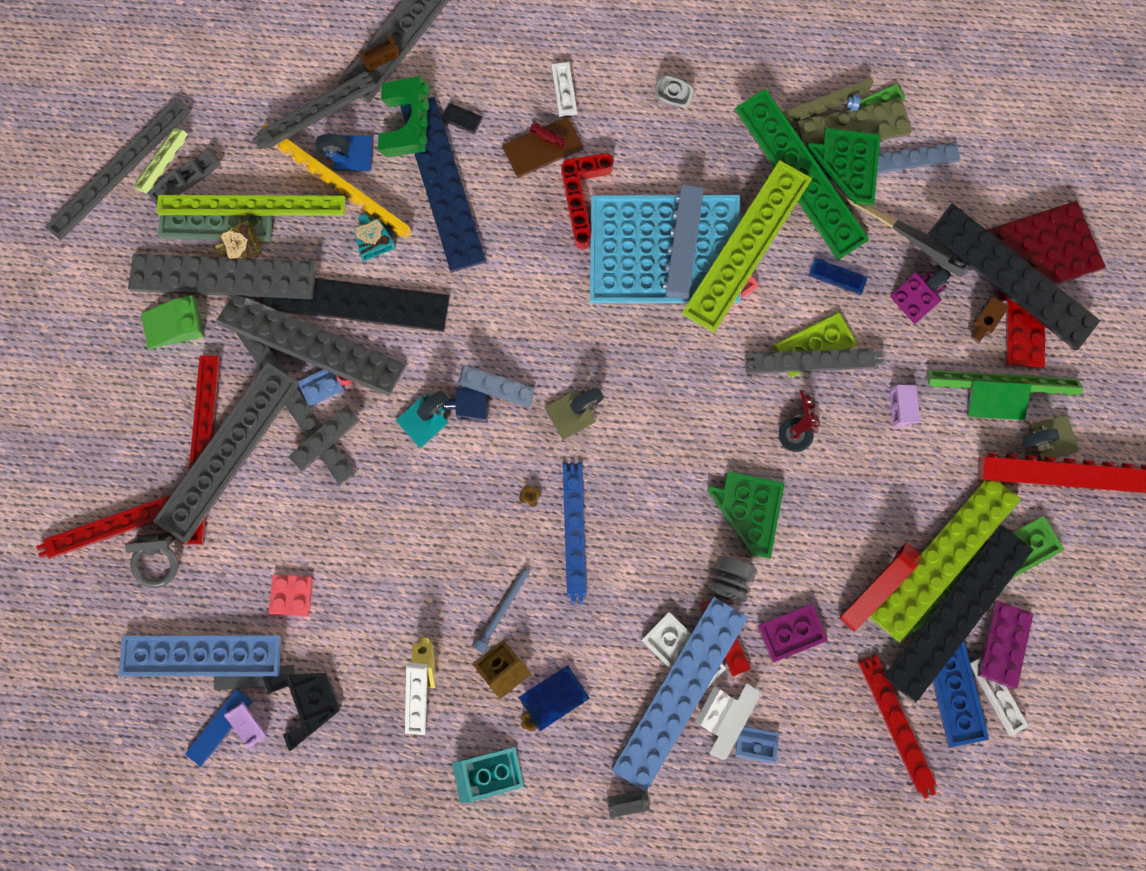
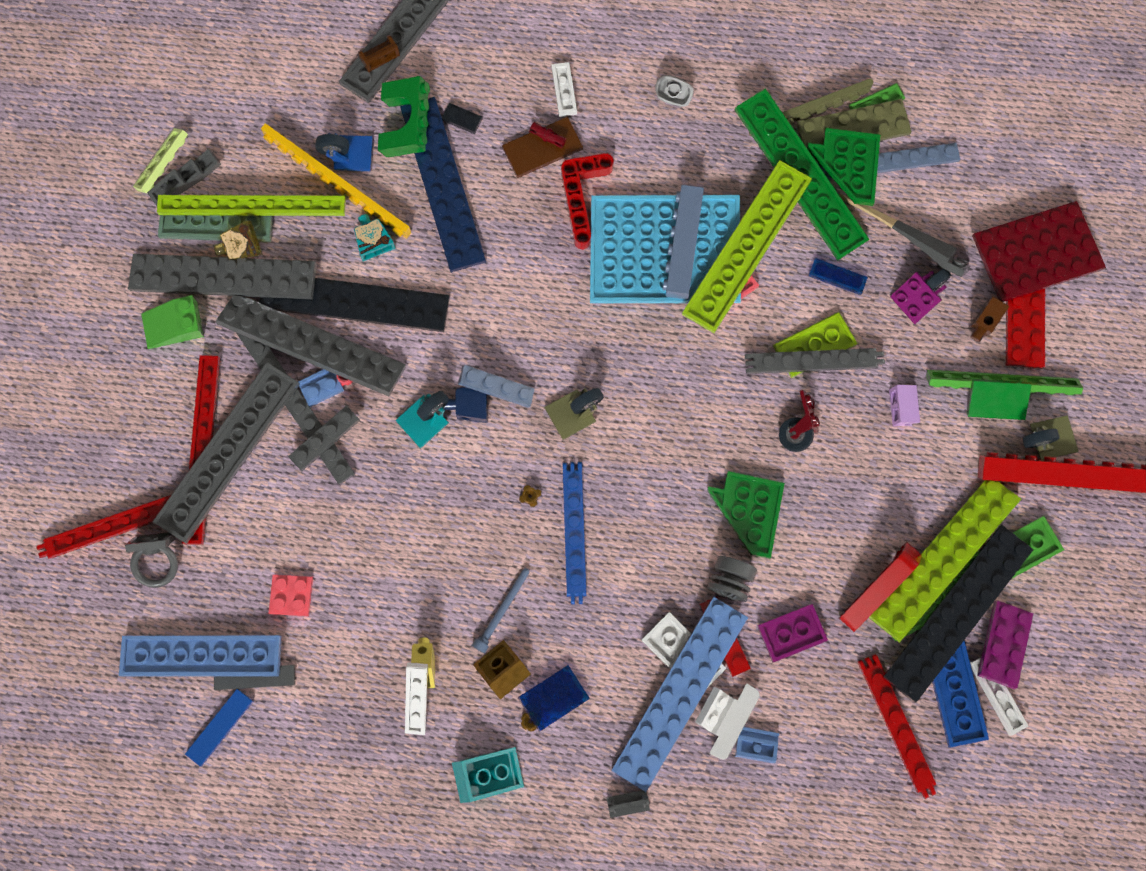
dark grey plate [45,98,191,241] -> none
lavender hinge [224,701,266,748] -> none
dark grey hinge [253,72,377,149] -> none
black wing [262,672,340,751] -> none
medium blue plate [847,94,861,112] -> none
black plate [927,203,1101,351] -> none

